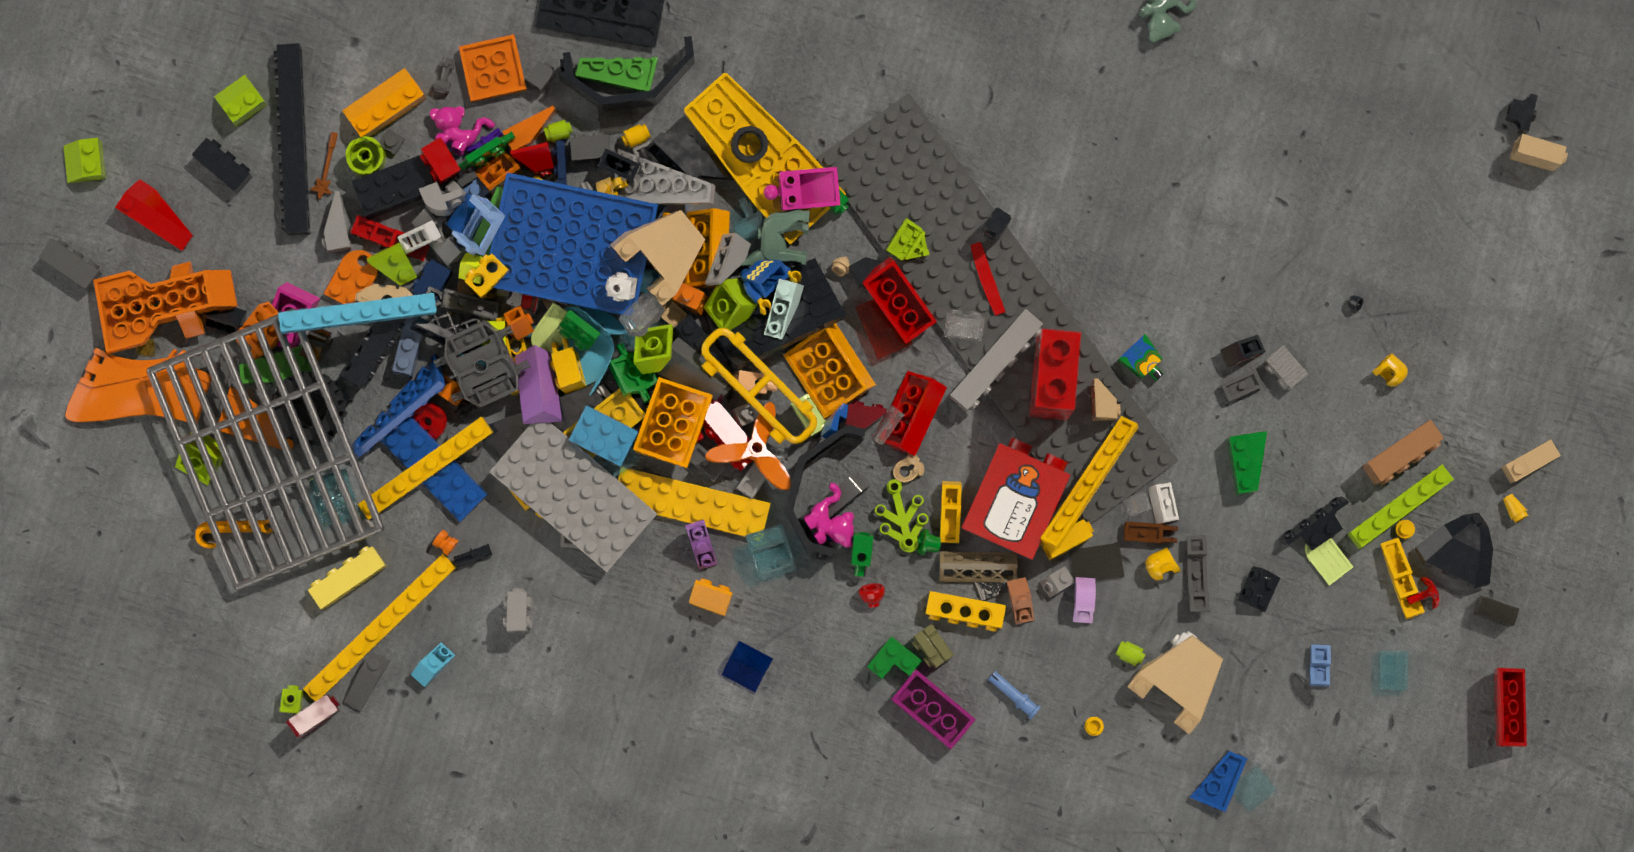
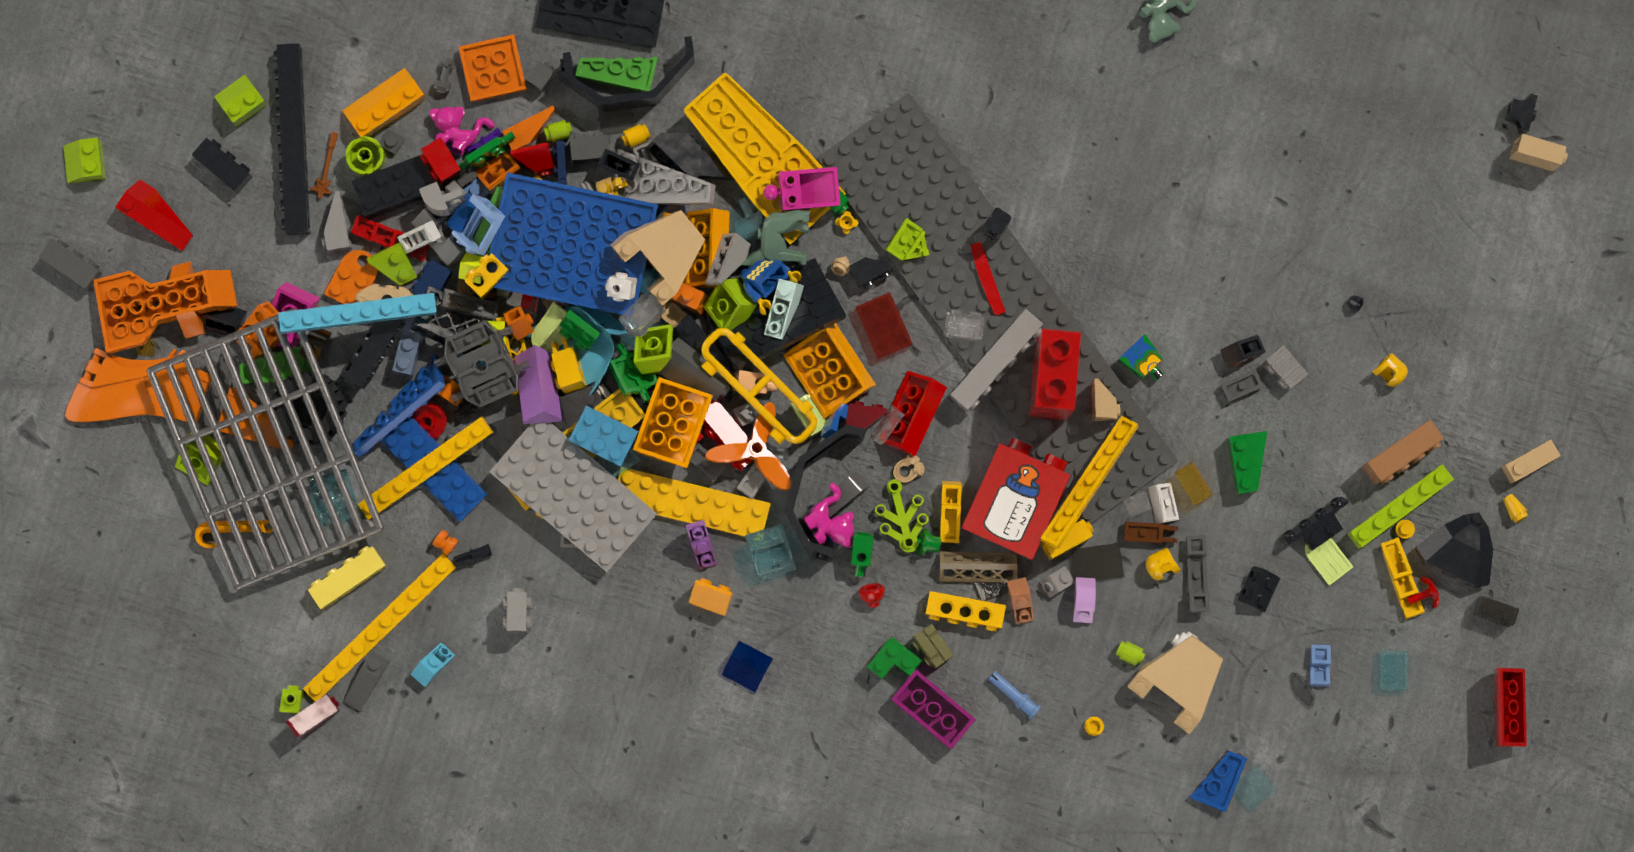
black tyre [731,126,768,163] -> none
red slope [862,257,937,344] -> none
none -> yellow plate [835,211,858,234]
none -> clear yellow hinge [1174,462,1213,505]

